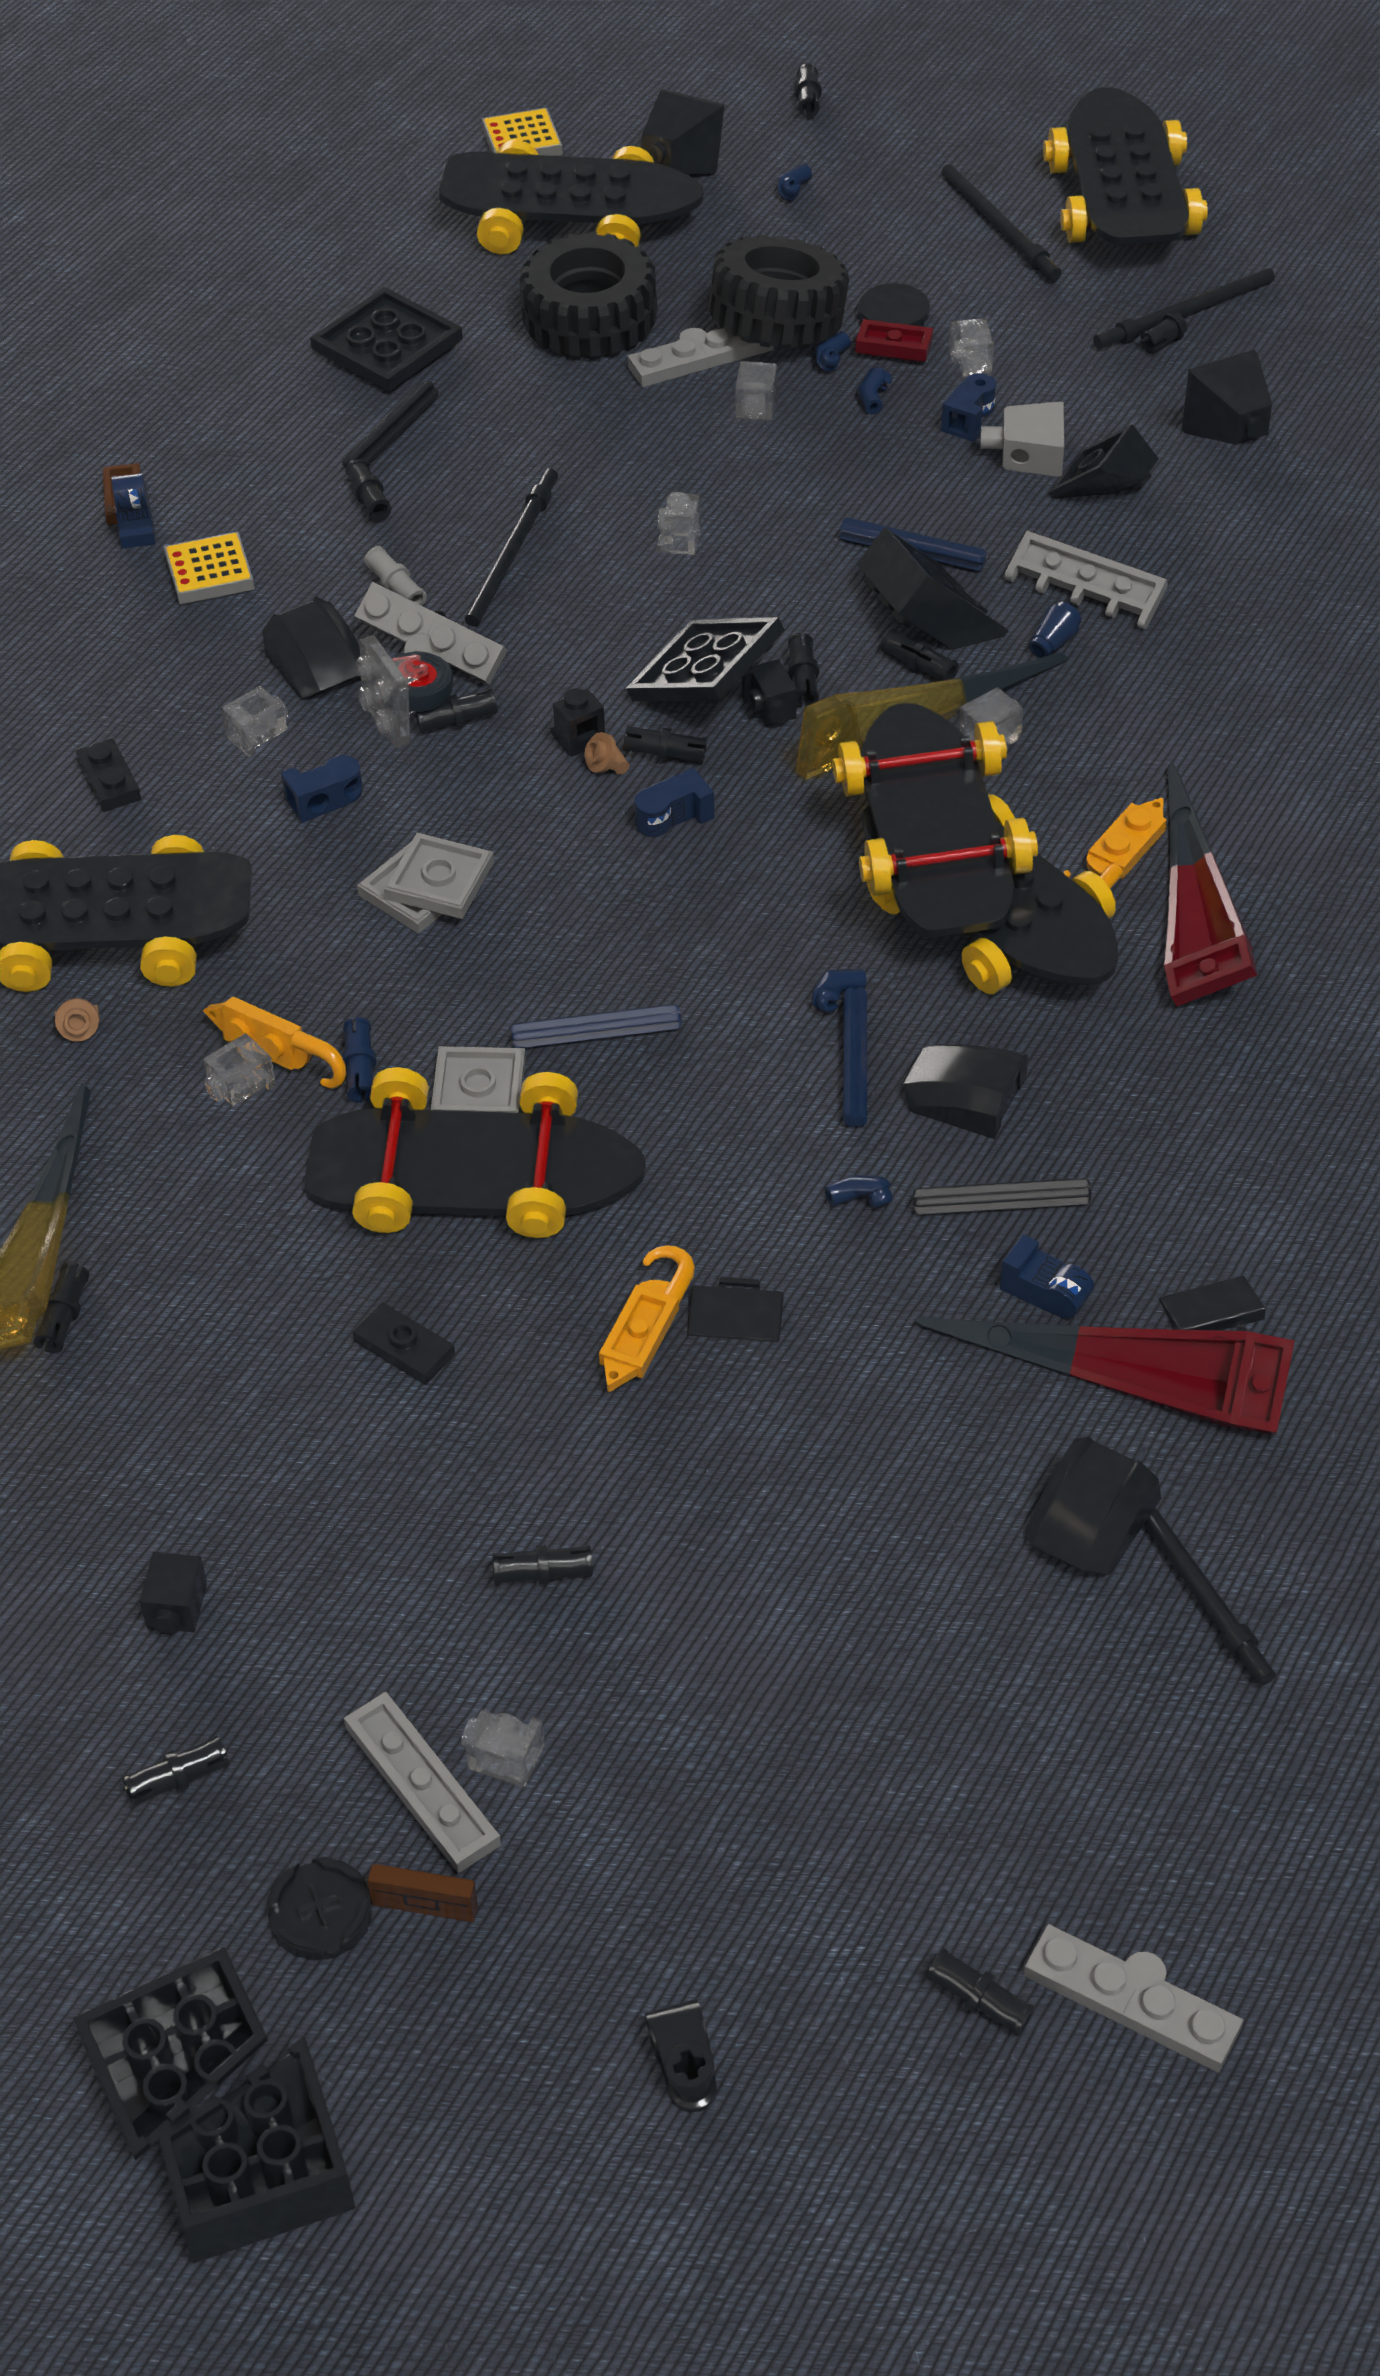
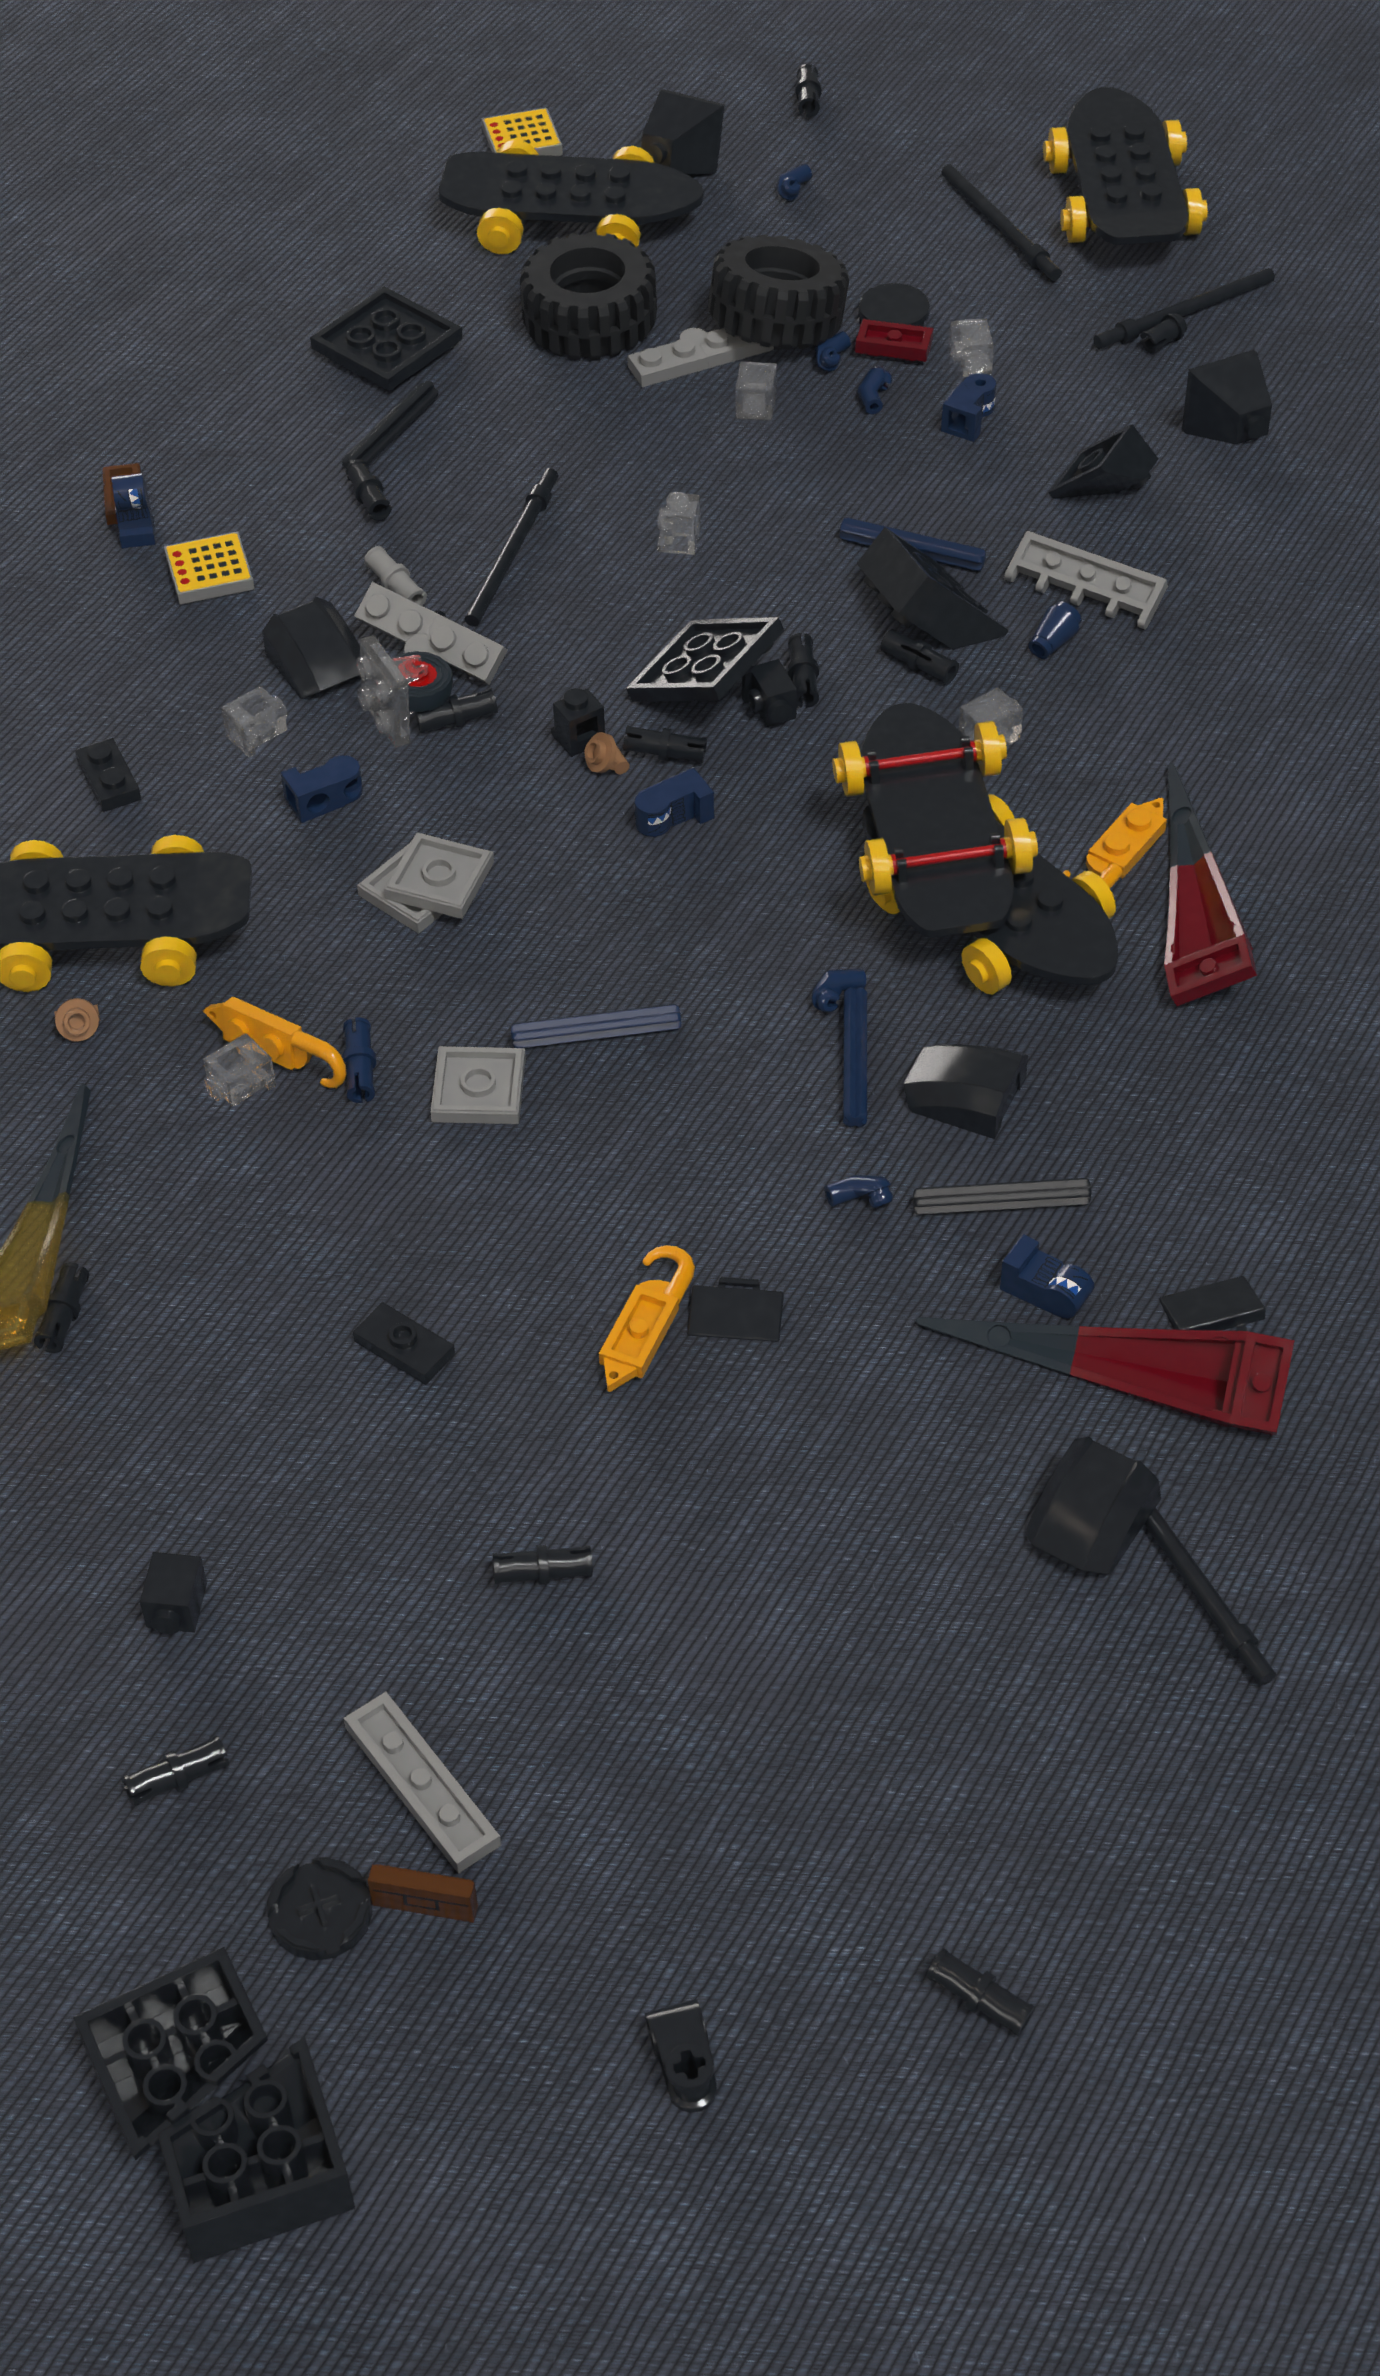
black piece [305,1067,646,1238] -> none
clear brick [461,1710,544,1788] -> none
clear yellow plate [796,652,1070,780] -> none
light grey torso [980,402,1064,477] -> none
light grey hinge [1024,1924,1244,2073] -> none

